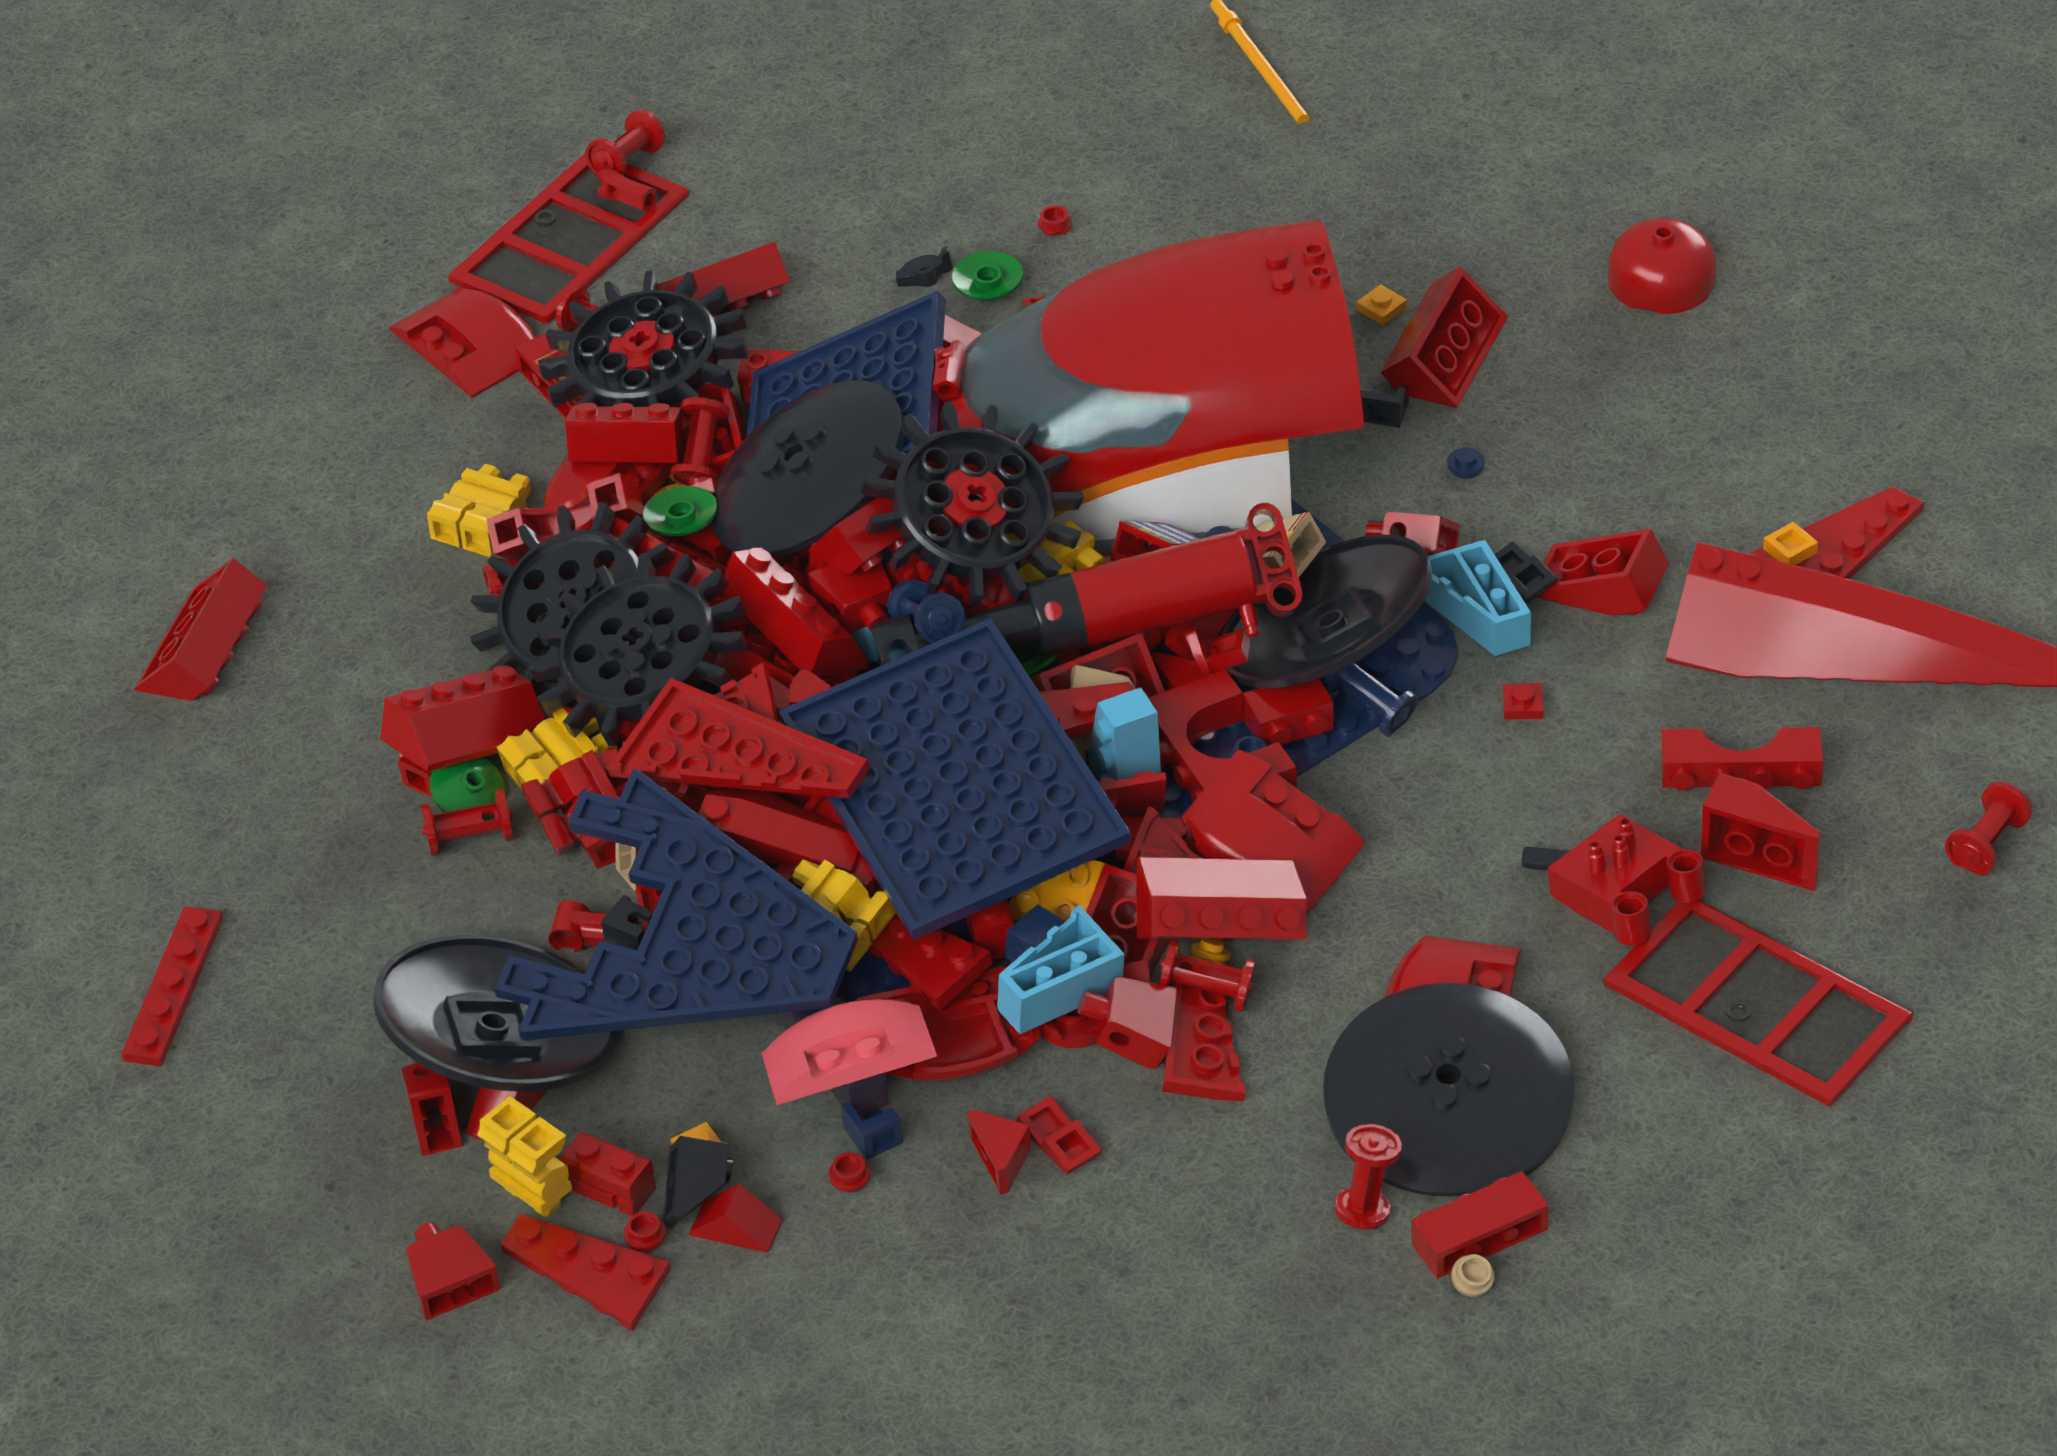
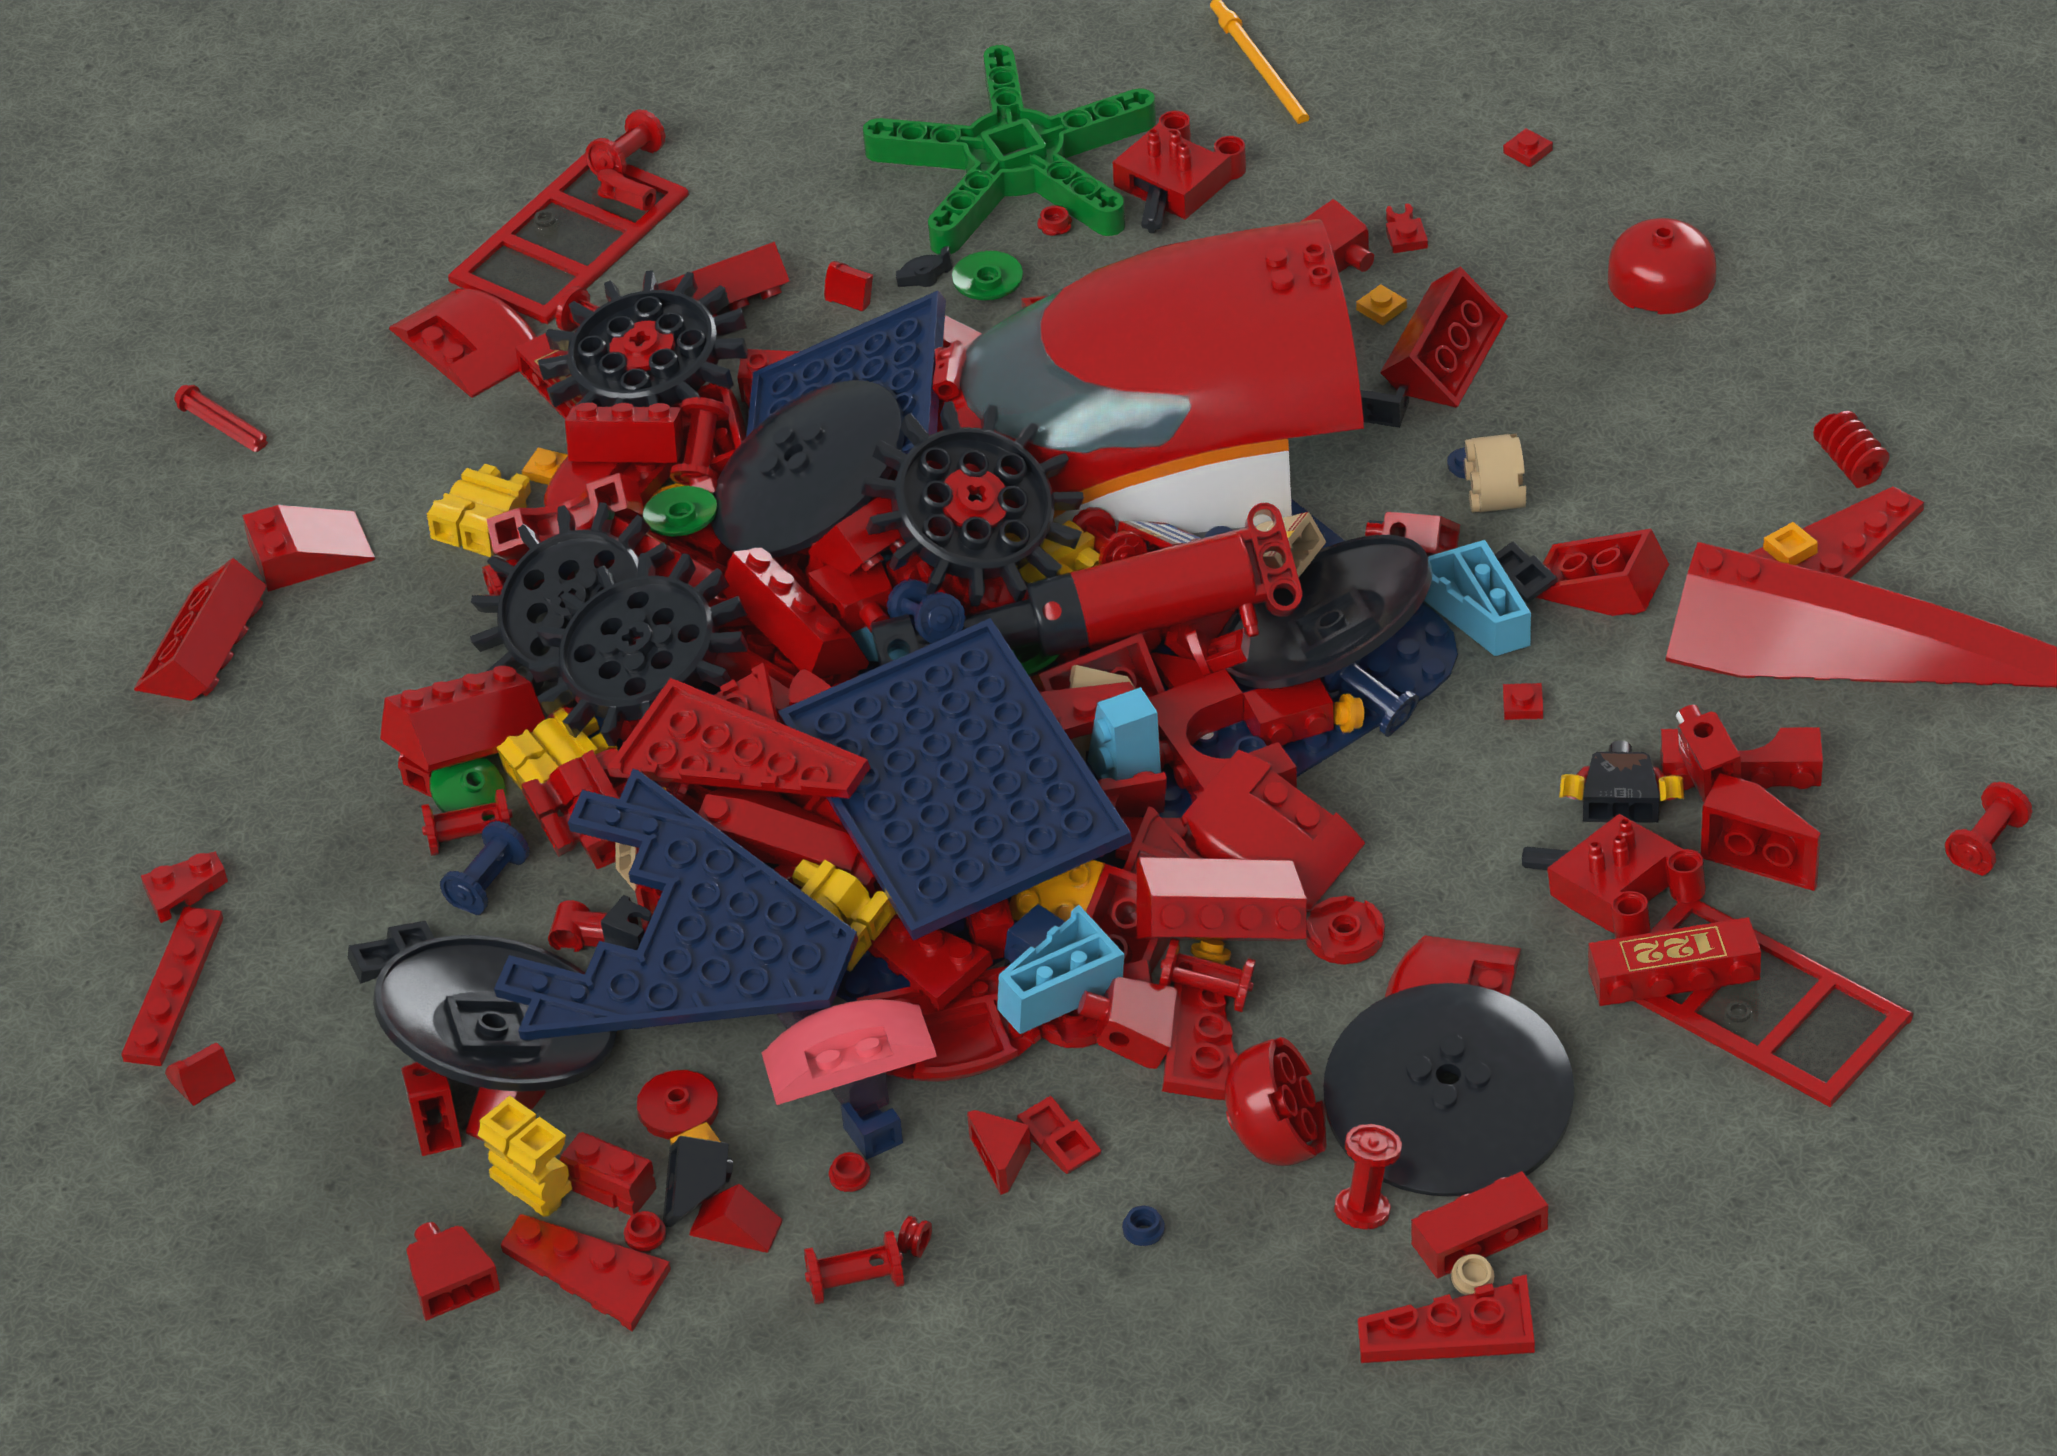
none -> red wing [140,851,228,923]
none -> red tile [165,1043,236,1106]
none -> red axle [174,385,268,452]
none -> red slope [242,505,375,592]
none -> black slope [347,921,434,984]
none -> dark blue hose [440,821,530,915]
none -> light orange plate [522,447,568,485]
none -> red plate [637,1070,719,1140]
none -> red hose [804,1230,904,1304]
none -> red tile [824,261,873,311]
none -> green beam [863,45,1156,254]
none -> red bush [897,1216,932,1258]
none -> red hose [1072,507,1148,564]
none -> red piece [1112,111,1246,233]
none -> dark blue plate [1122,1206,1165,1246]
none -> red cylinder [1225,1037,1327,1166]
none -> red torso [1300,199,1374,273]
none -> red plate [1306,896,1385,965]
none -> light orange plate [1333,694,1364,733]
none -> red wing [1358,1274,1535,1363]
none -> red plate [1386,203,1428,254]
none -> tan brick [1464,433,1526,513]
none -> red plate [1503,128,1553,167]
none -> torso [1559,741,1684,823]
none -> red brick [1588,917,1761,1006]
none -> red torso [1676,705,1741,804]
none -> red piece [1813,410,1889,488]

